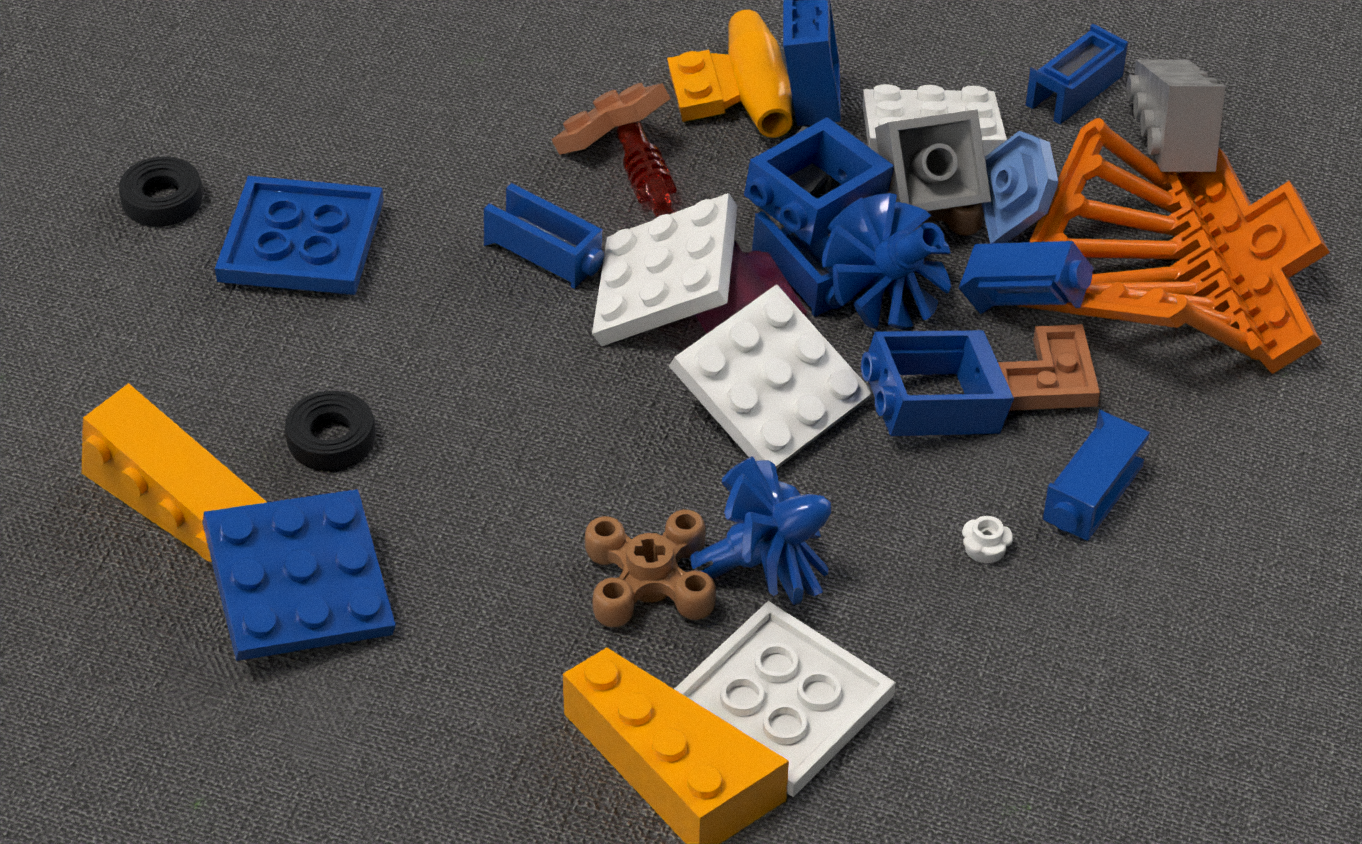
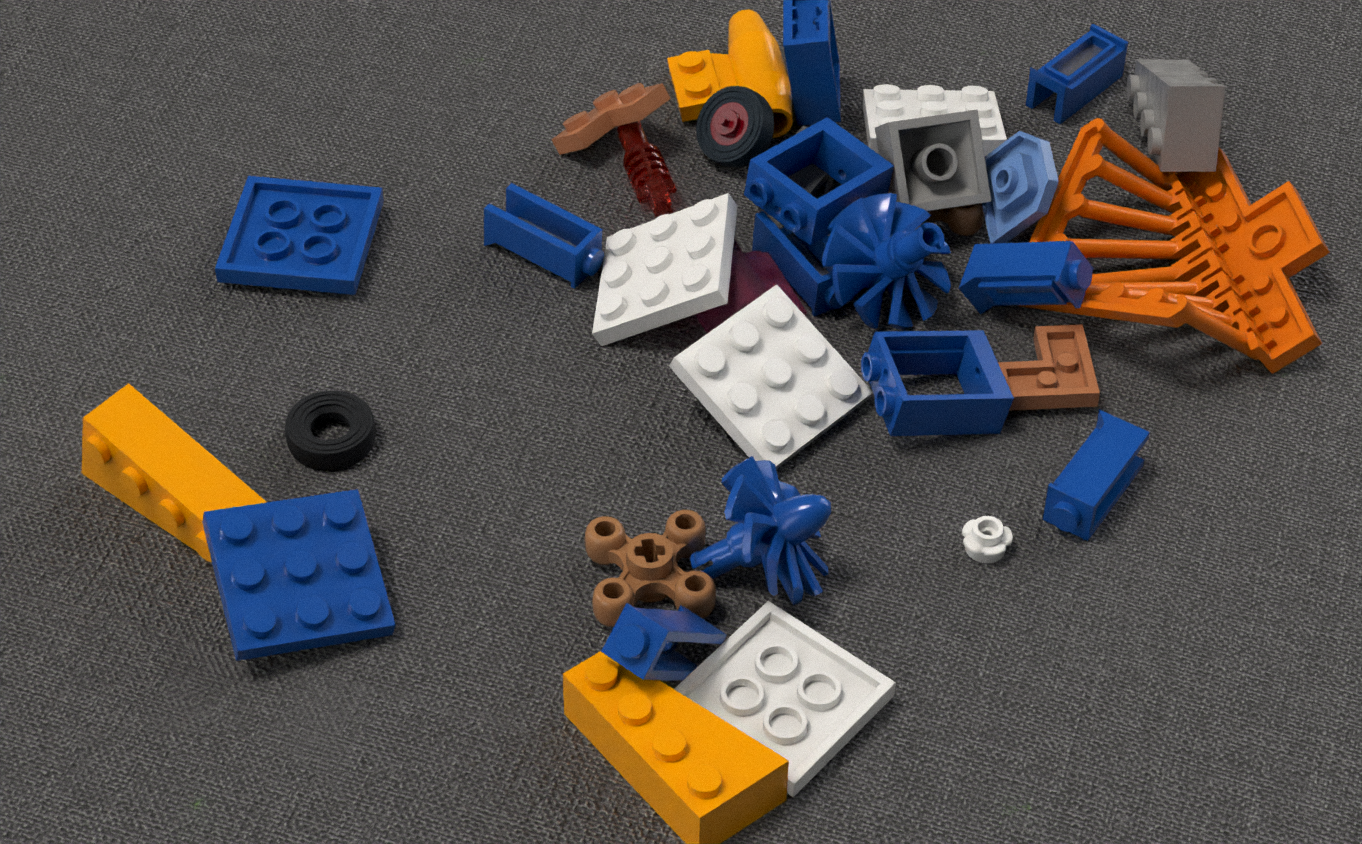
black tyre [119,156,203,226] -> none
none -> blue window [601,603,727,681]
none -> black wheel [696,86,775,168]

